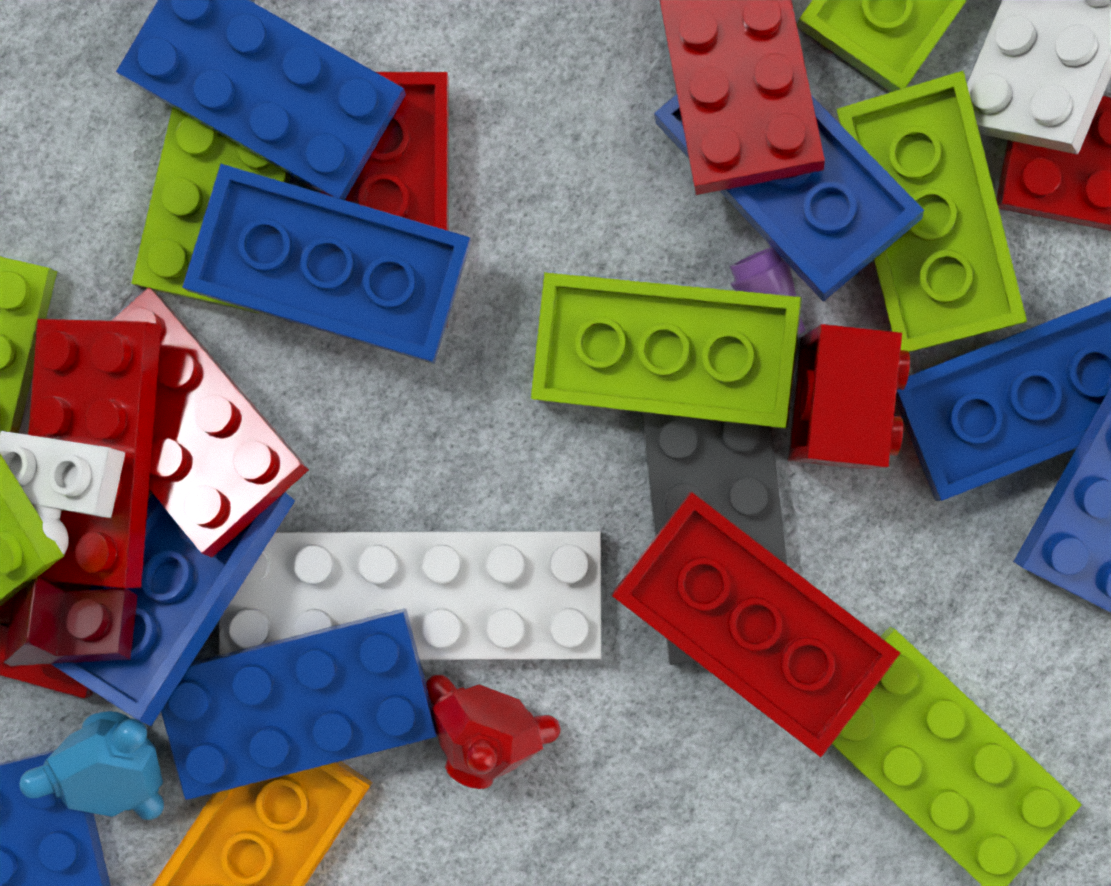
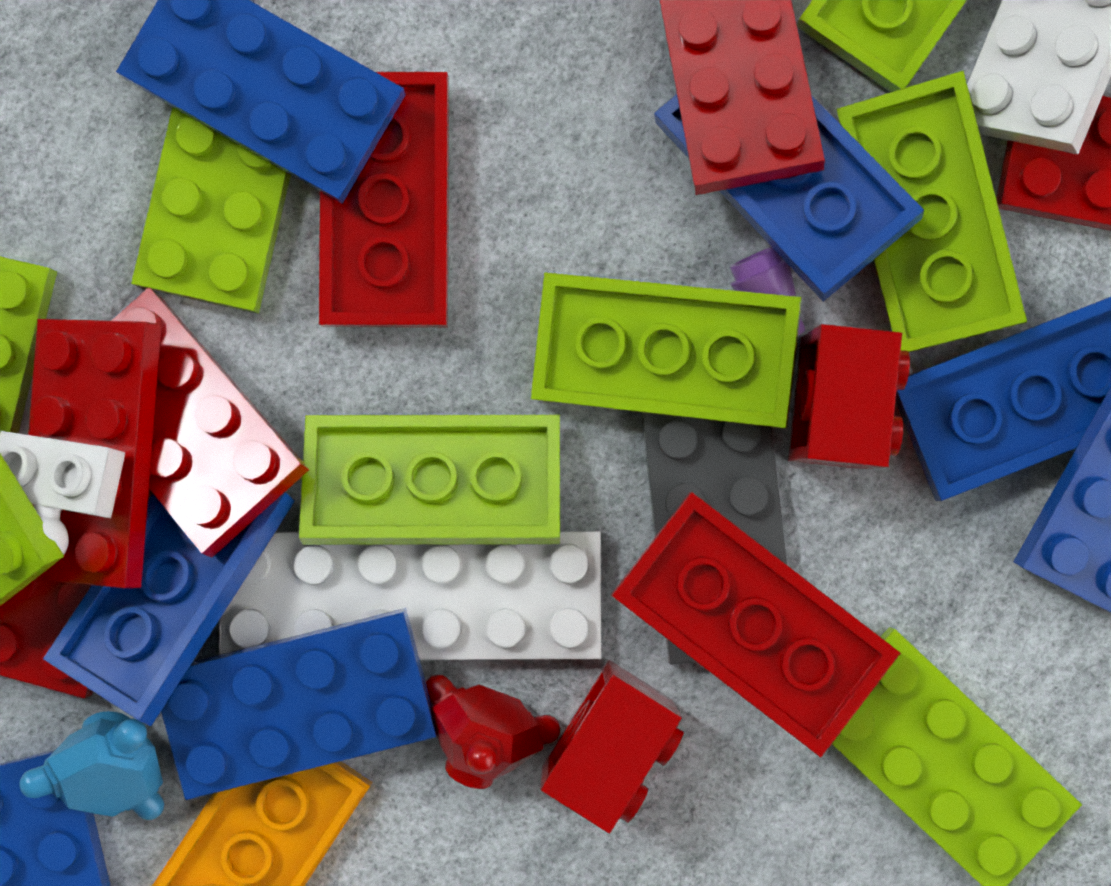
dark red slope [4,578,138,666] -> none
blue plate [182,164,471,364] -> none
none -> lime plate [299,414,560,545]
none -> red brick [540,660,684,834]

